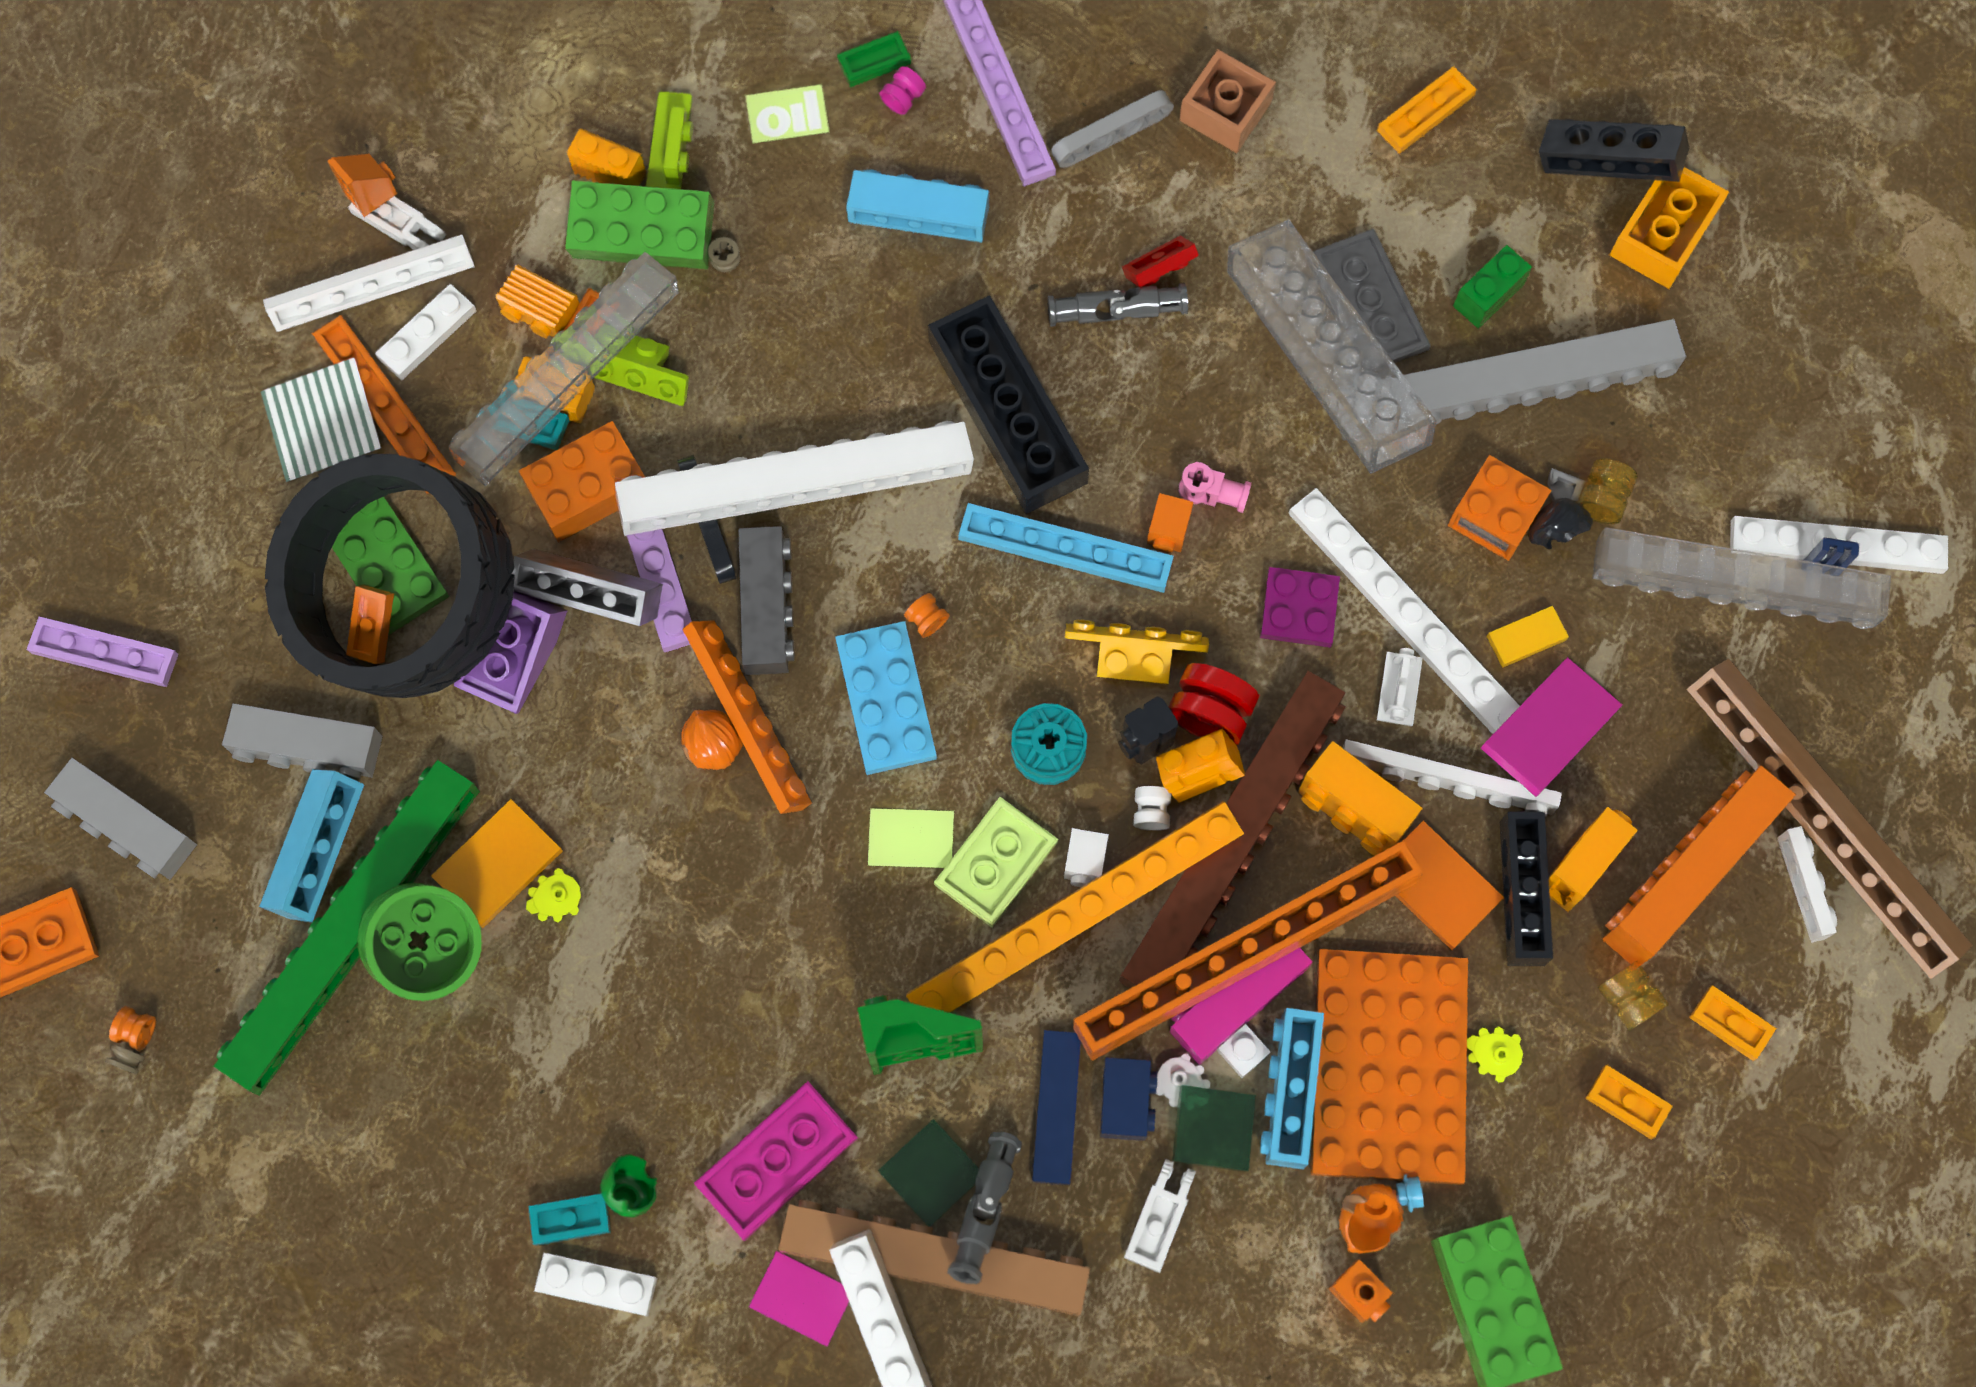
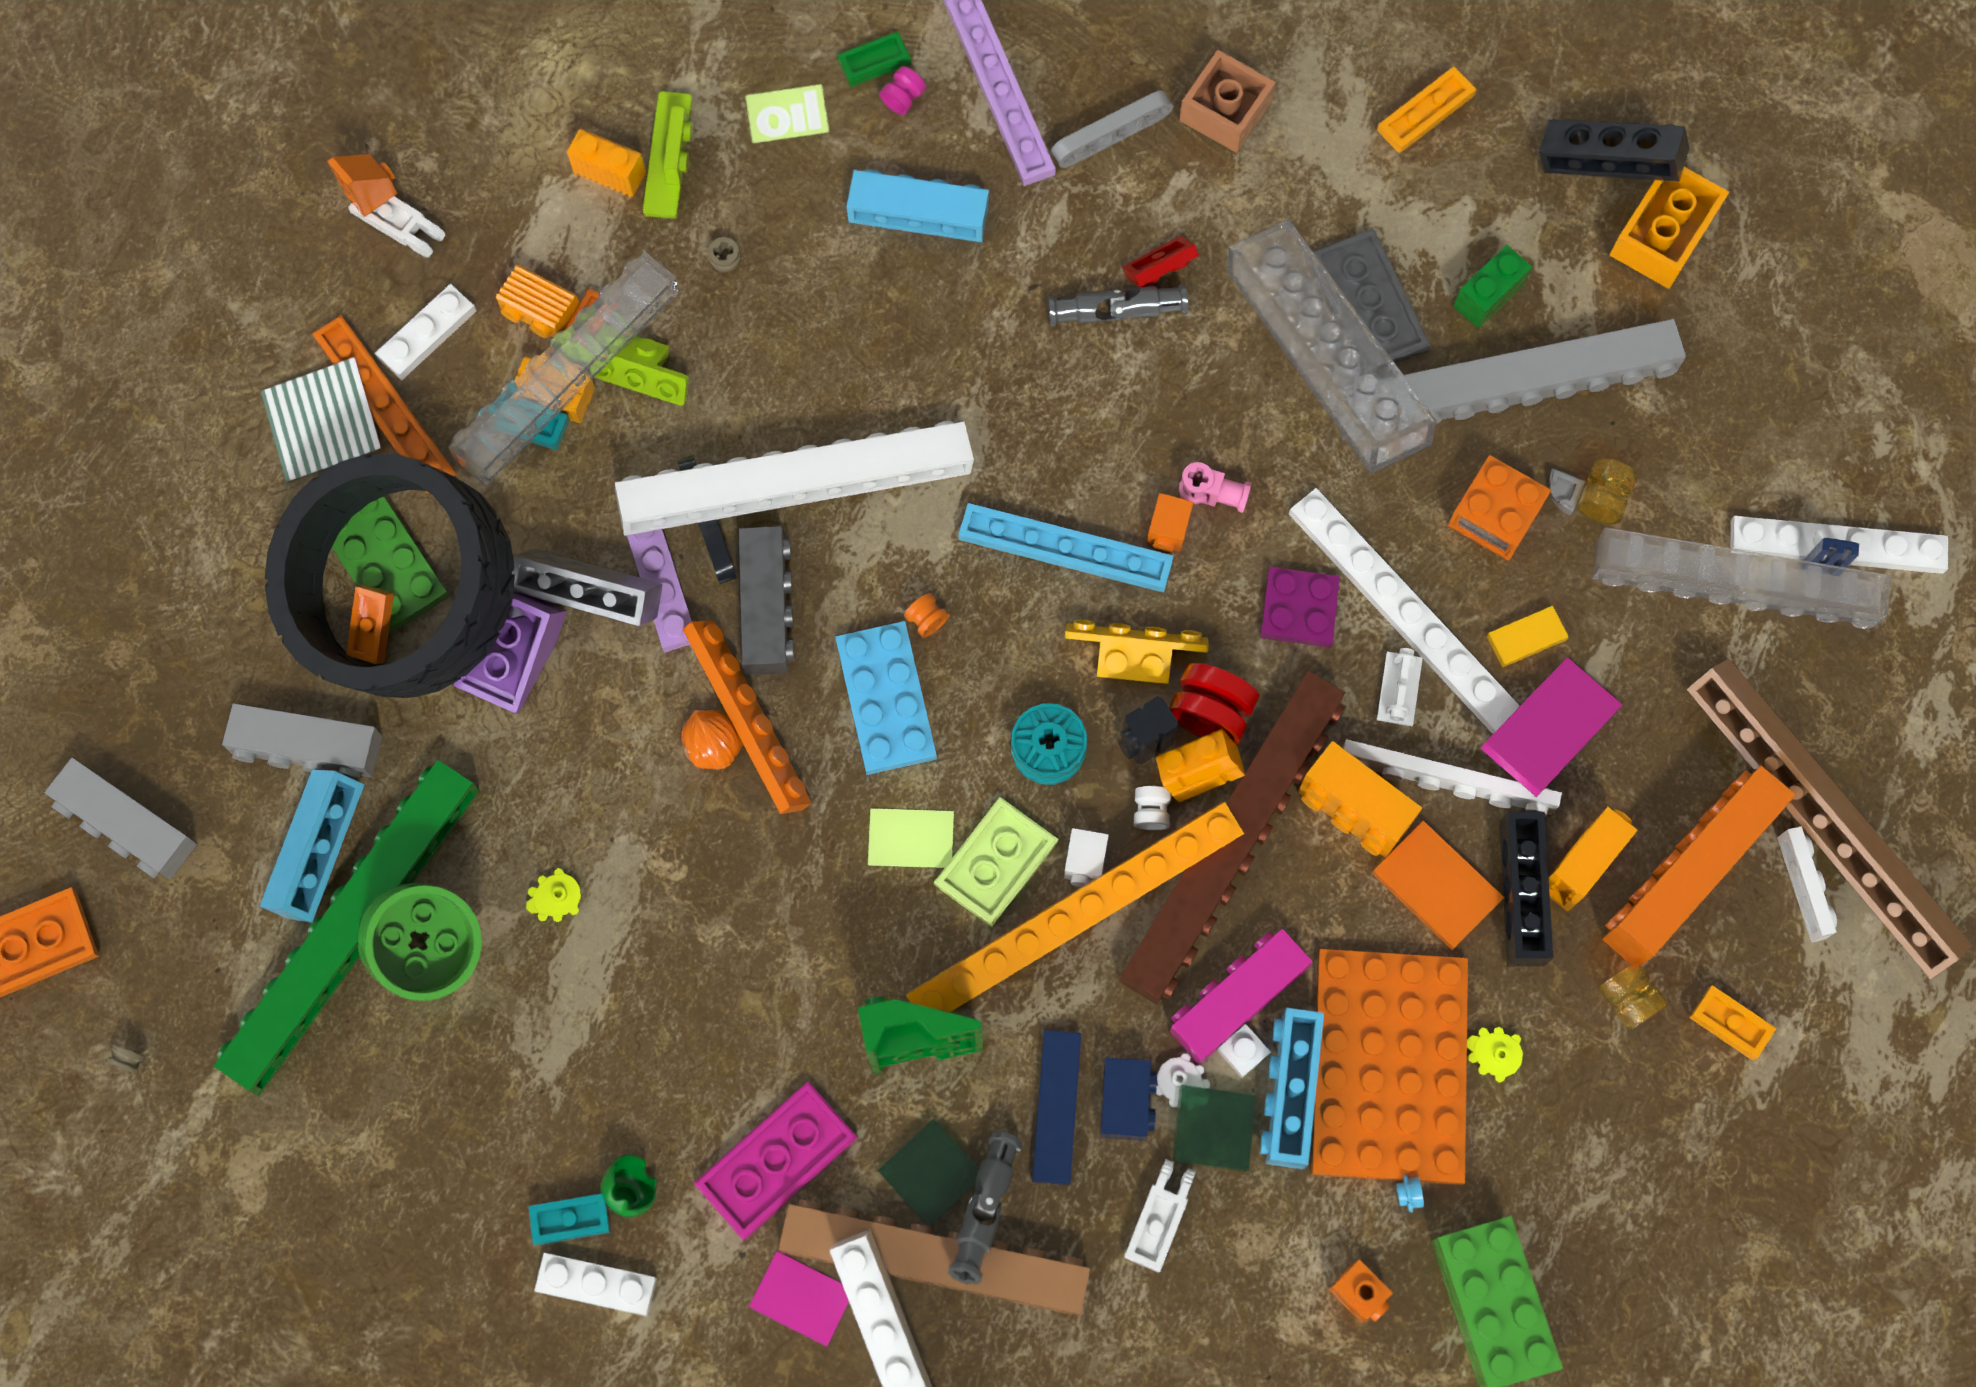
lavender plate [26,617,178,687] -> none
orange wheel [109,1006,156,1051] -> none
white plate [263,235,475,332] -> none
light orange tile [431,799,563,928] -> none
orange brick [518,421,645,543] -> none
bright green brick [565,181,715,269] -> none
black brick [928,295,1089,514] -> none
orange brick [1073,840,1423,1061] -> none
orange hair [1339,1184,1404,1253] -> none
black hair [1528,498,1593,549] -> none
light orange plate [1585,1065,1673,1139] -> none

